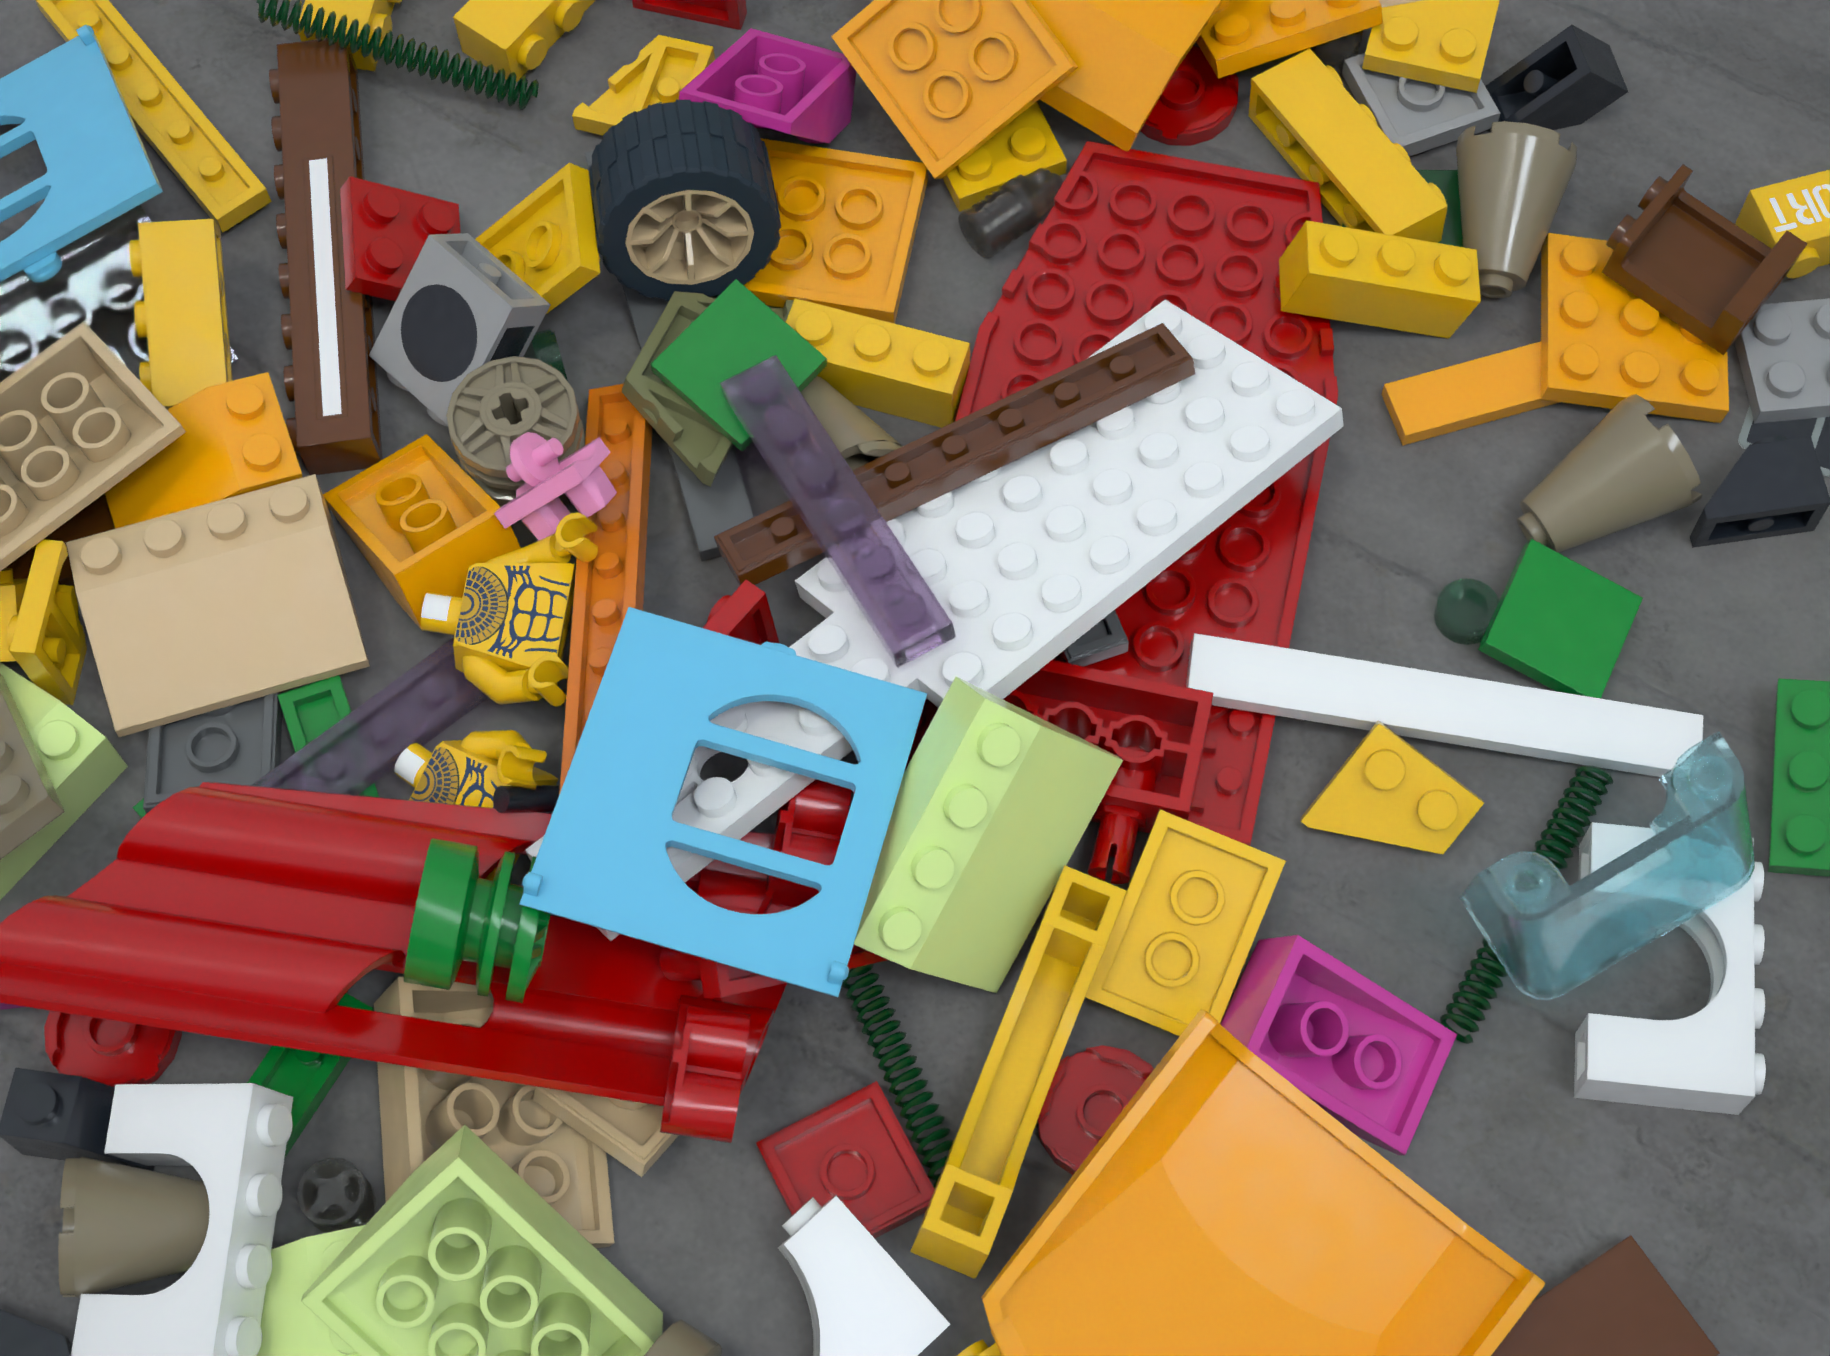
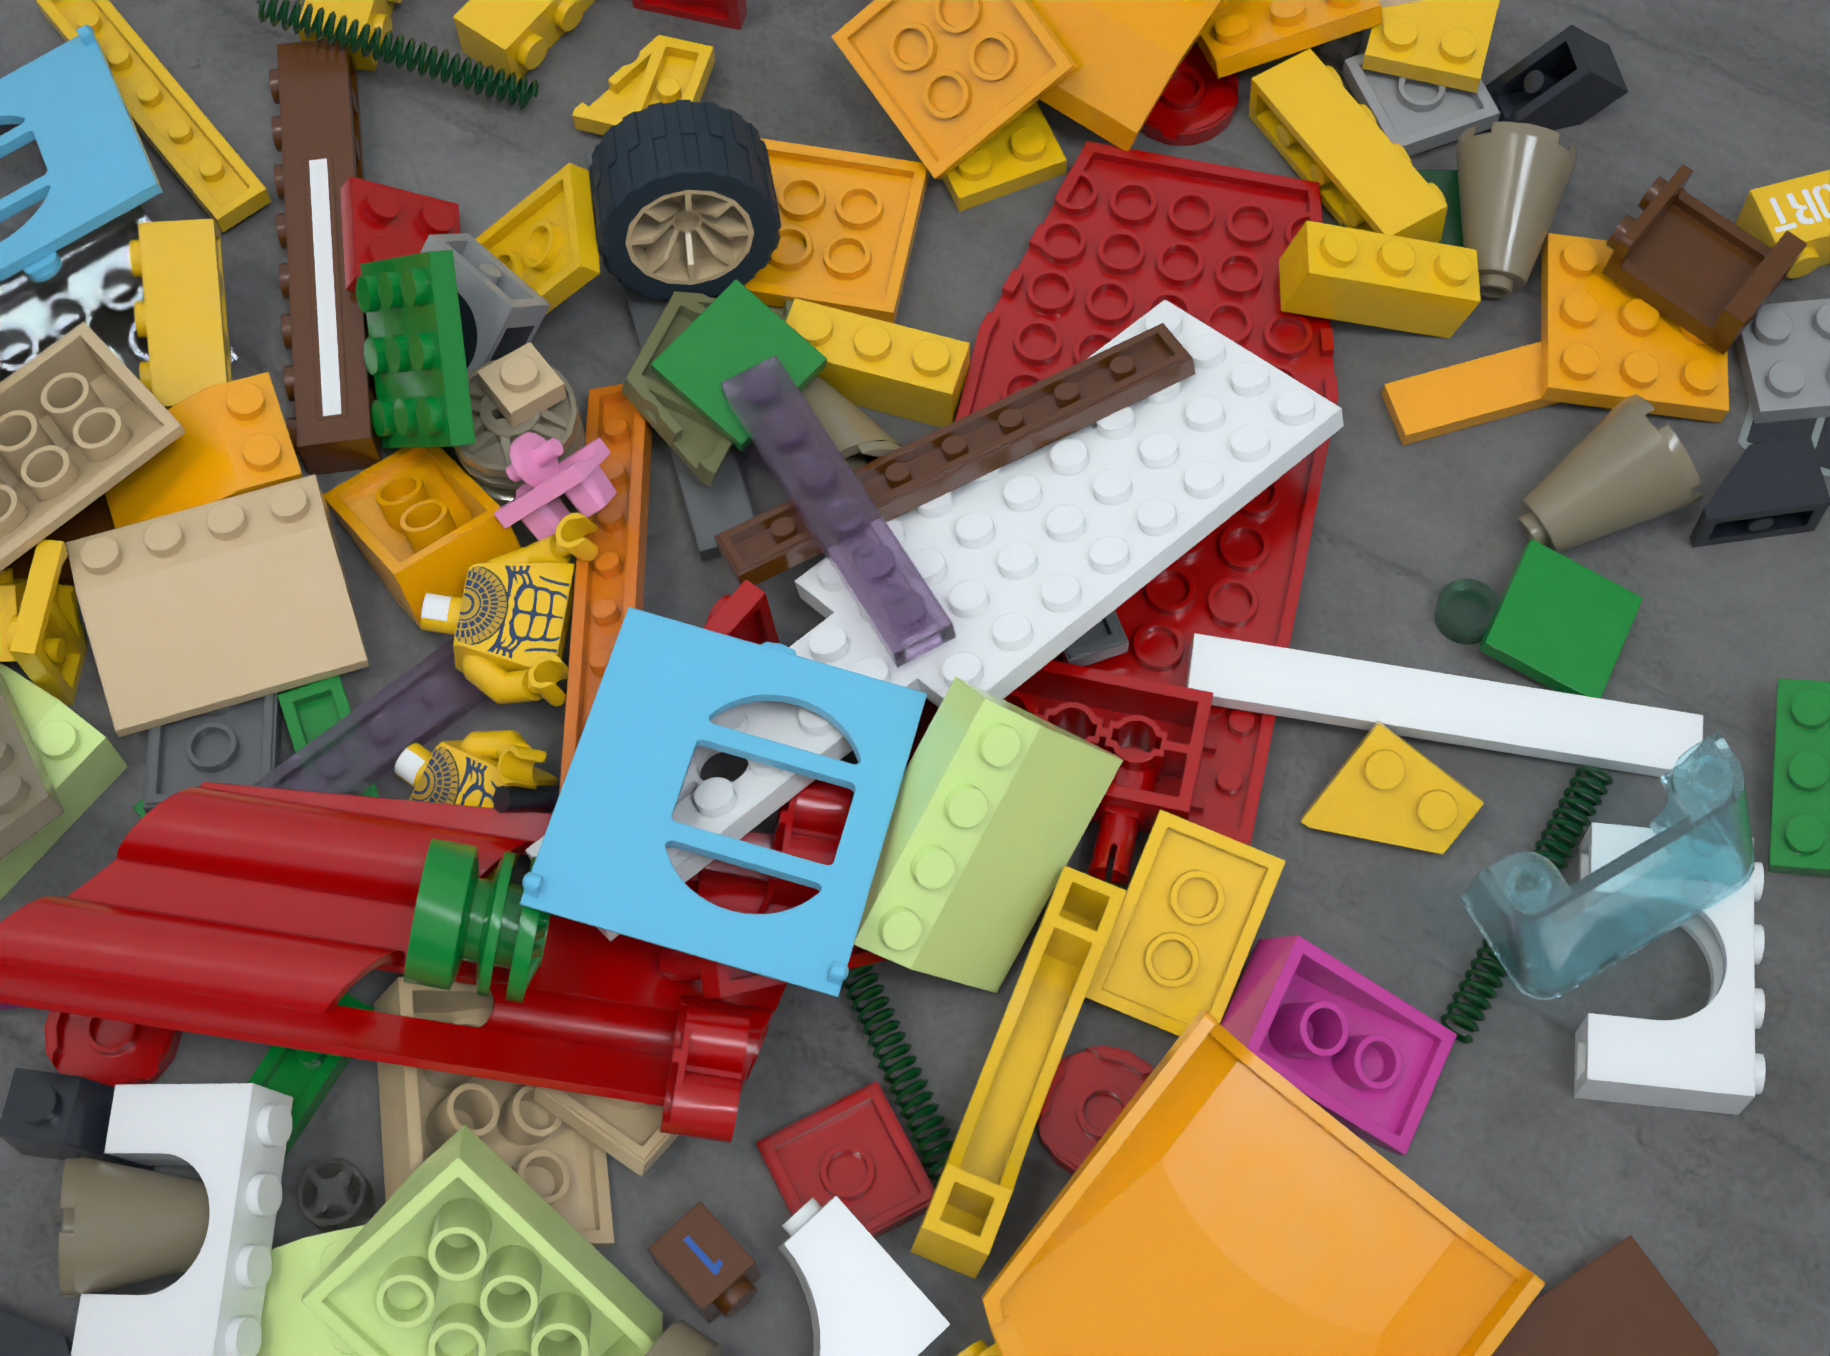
clear green tile [532,329,568,381] -> none
dark pink slope [679,28,857,144] -> none
clear smoke hinge [958,168,1063,259] -> none
none -> green plate [356,250,476,448]
none -> tan plate [477,342,567,428]
none -> reddish brown brick [647,1201,761,1324]

